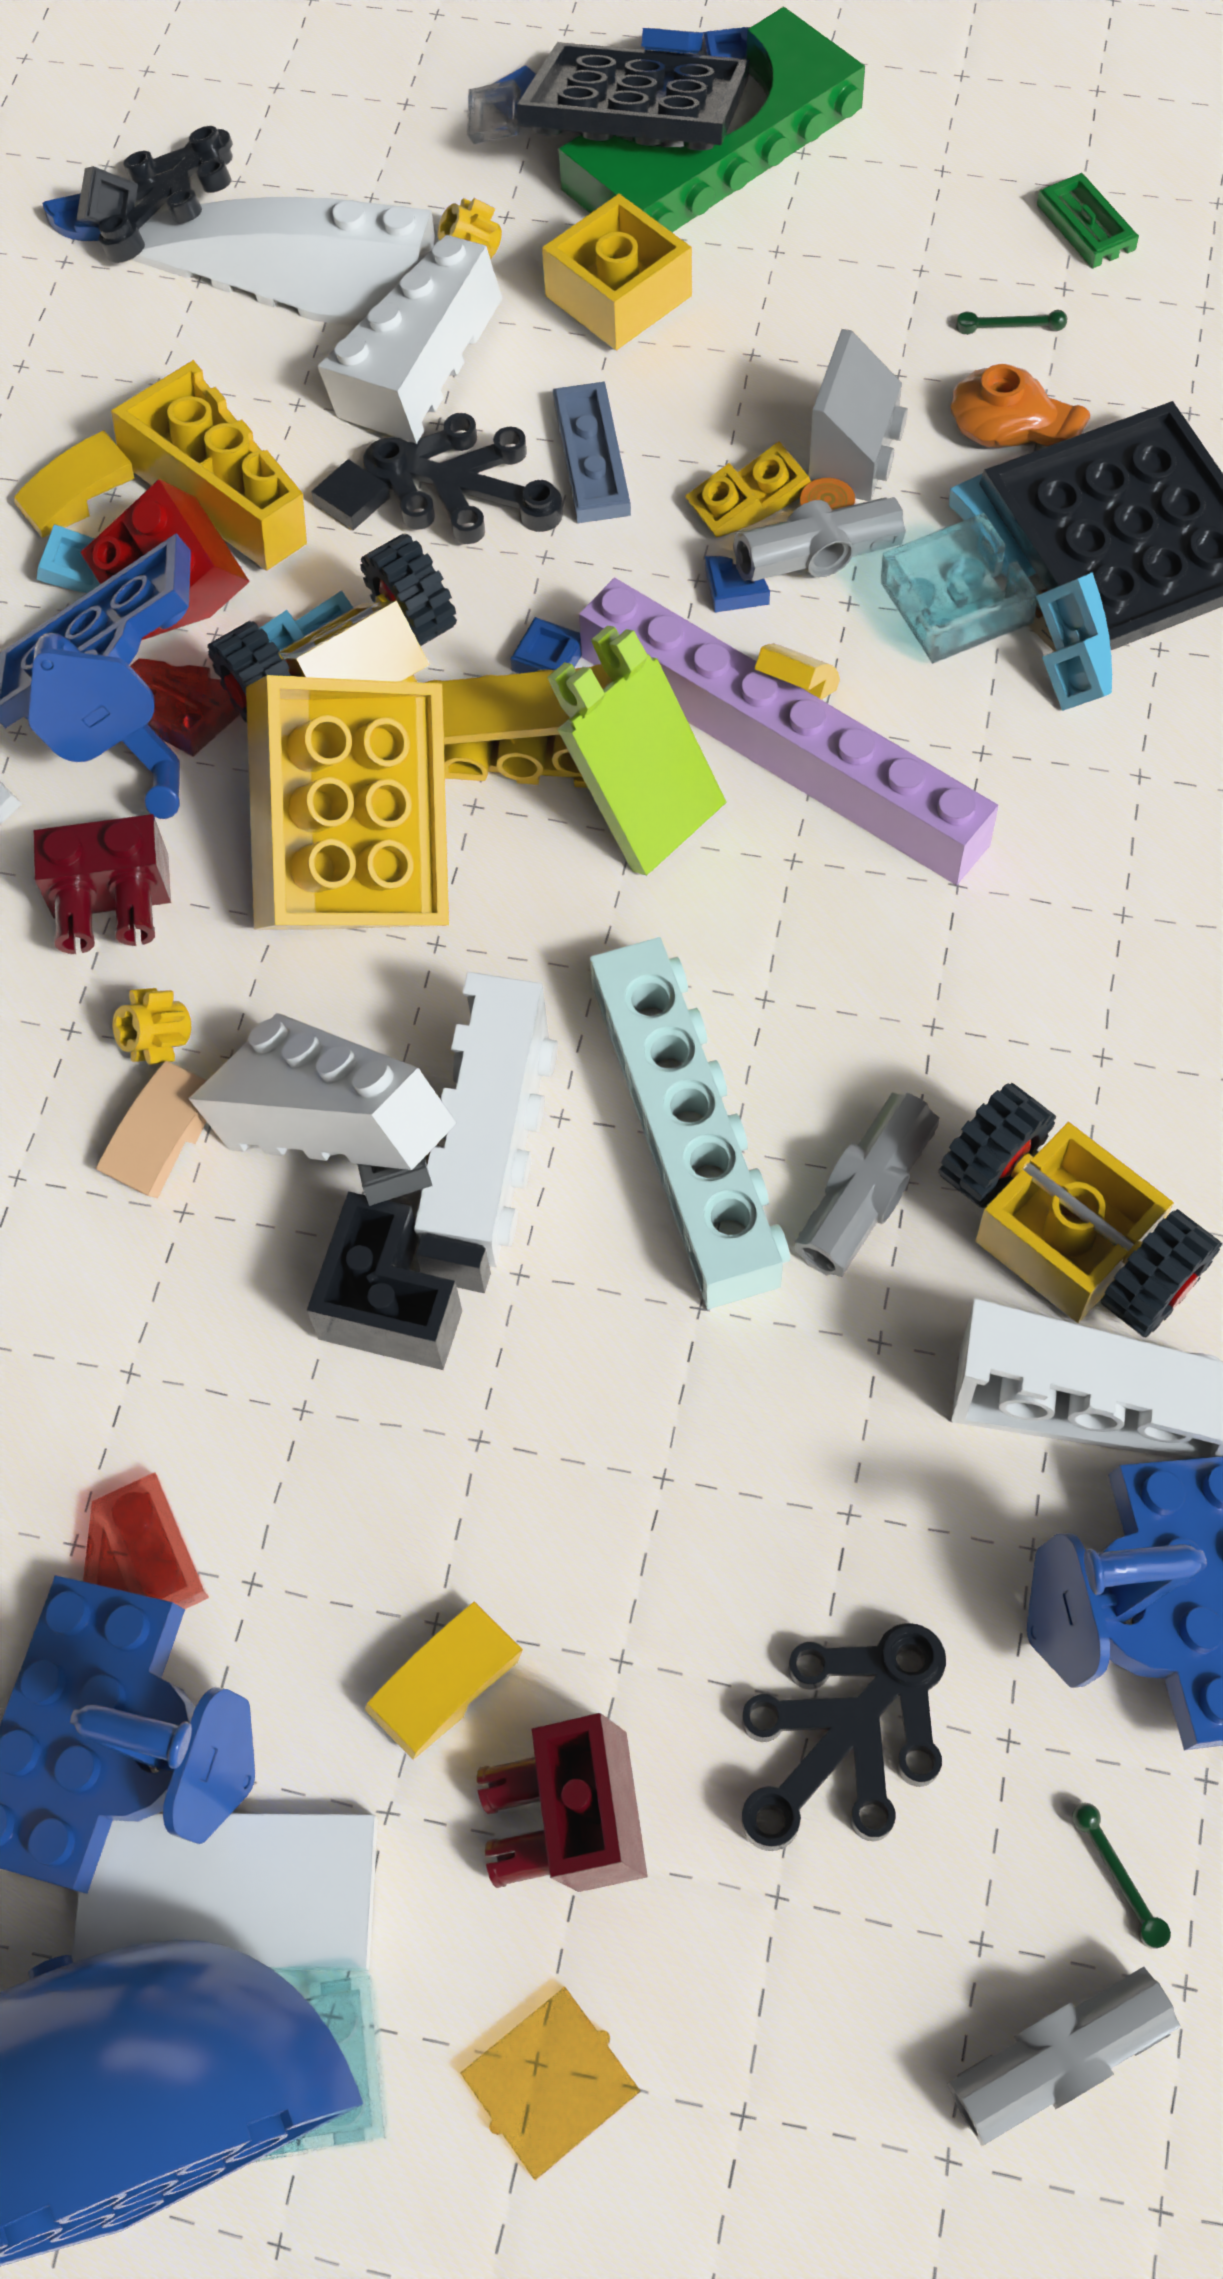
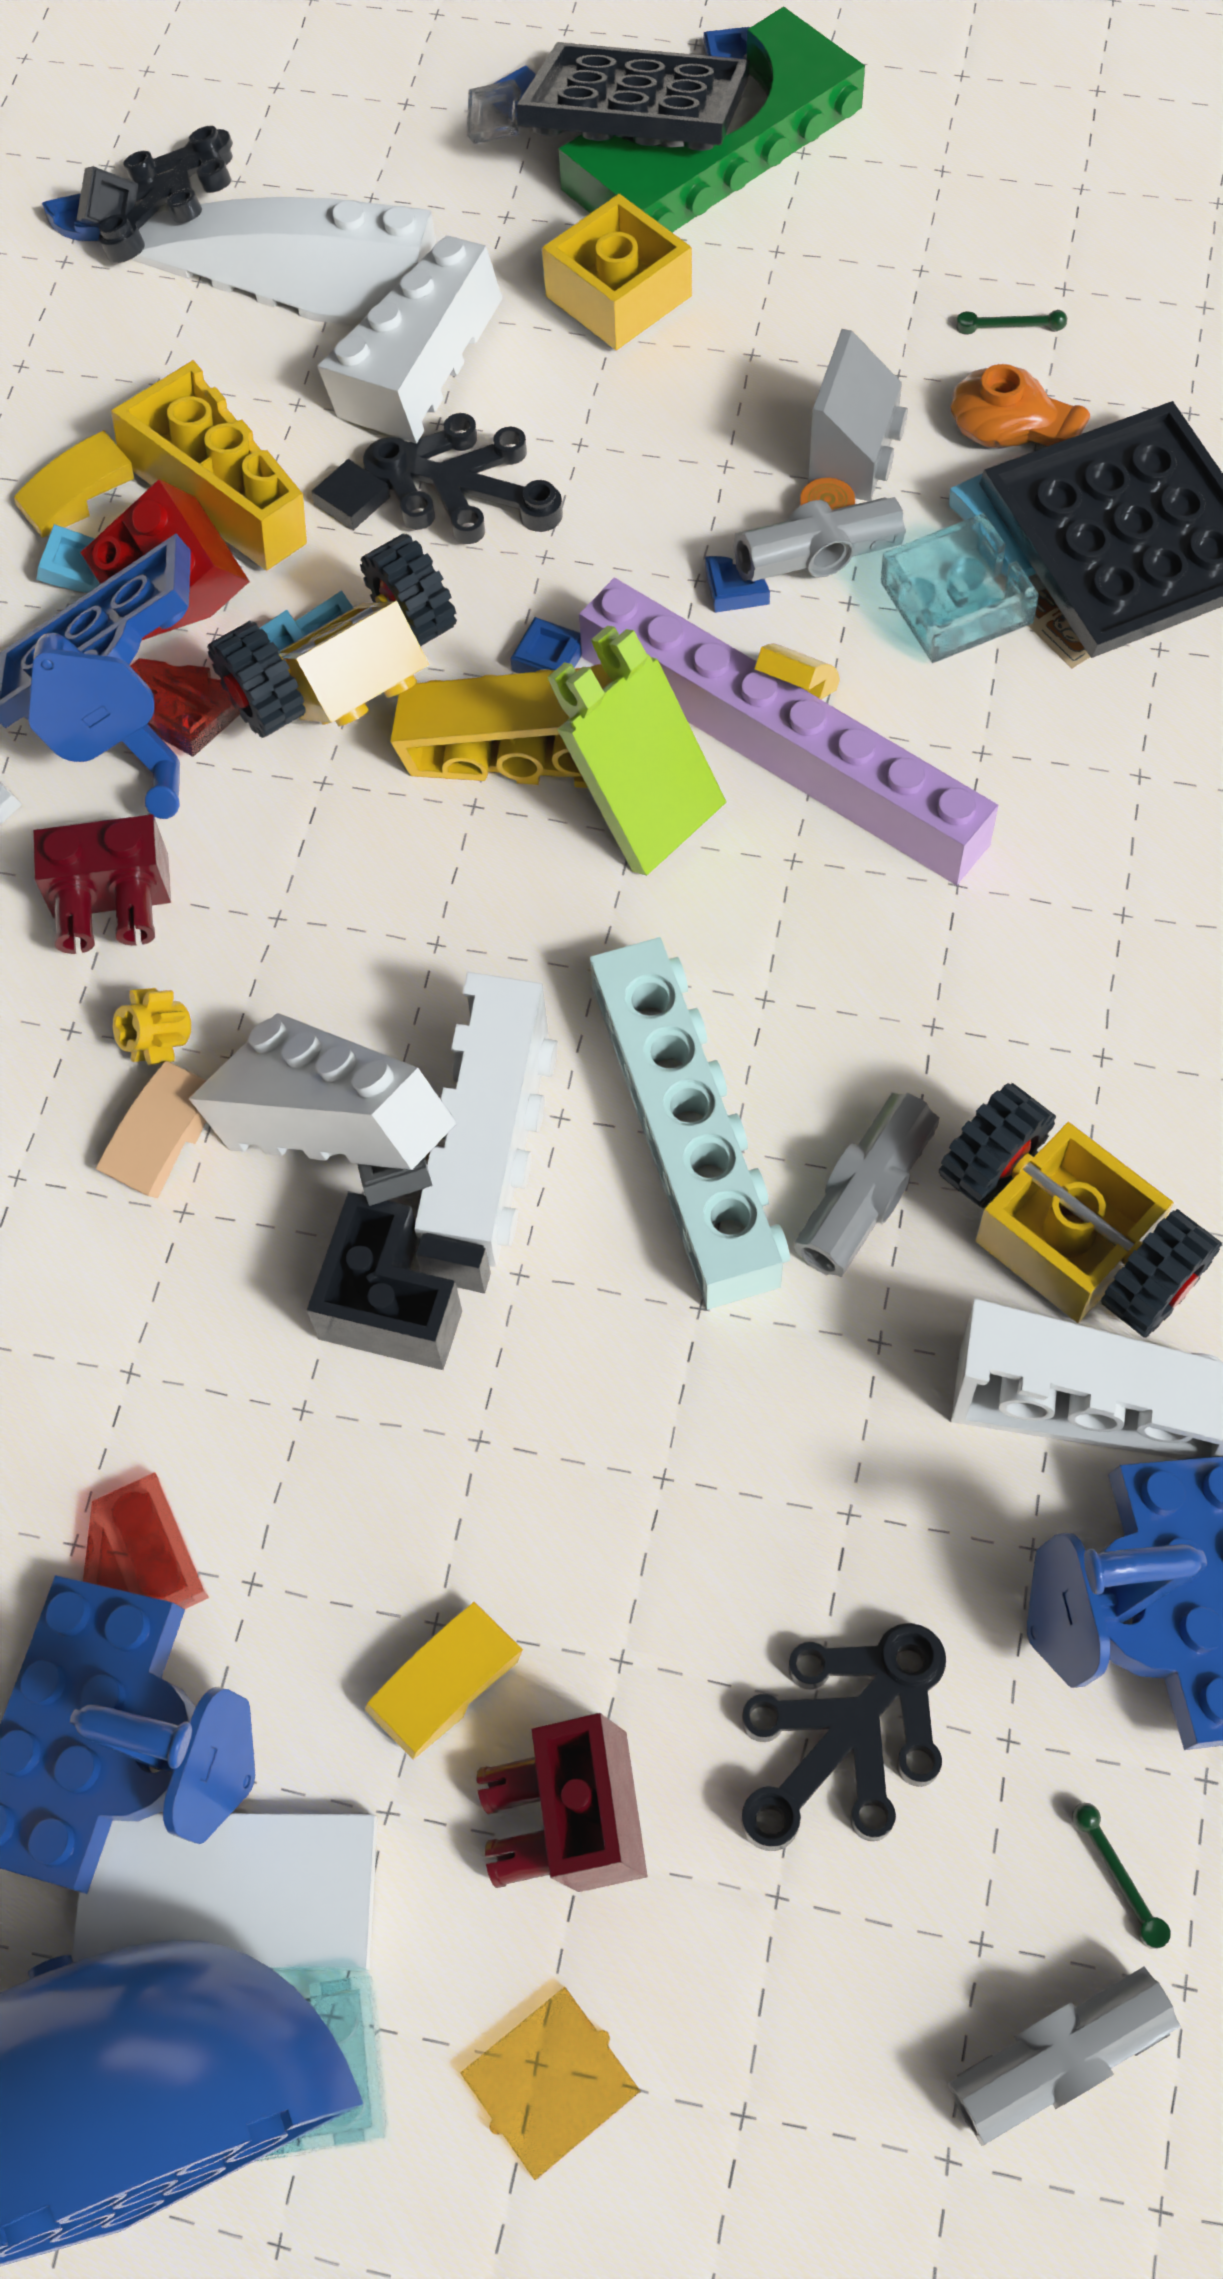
yellow slope [246,675,449,930] -> none
yellow gear [437,198,502,259] -> none
sand blue tile [553,381,631,524] -> none
blue tile [641,28,704,54] -> none
yellow slope [685,441,811,538] -> none
medium azure slope [1036,573,1112,711] -> none
green tile [1037,172,1139,269] -> none

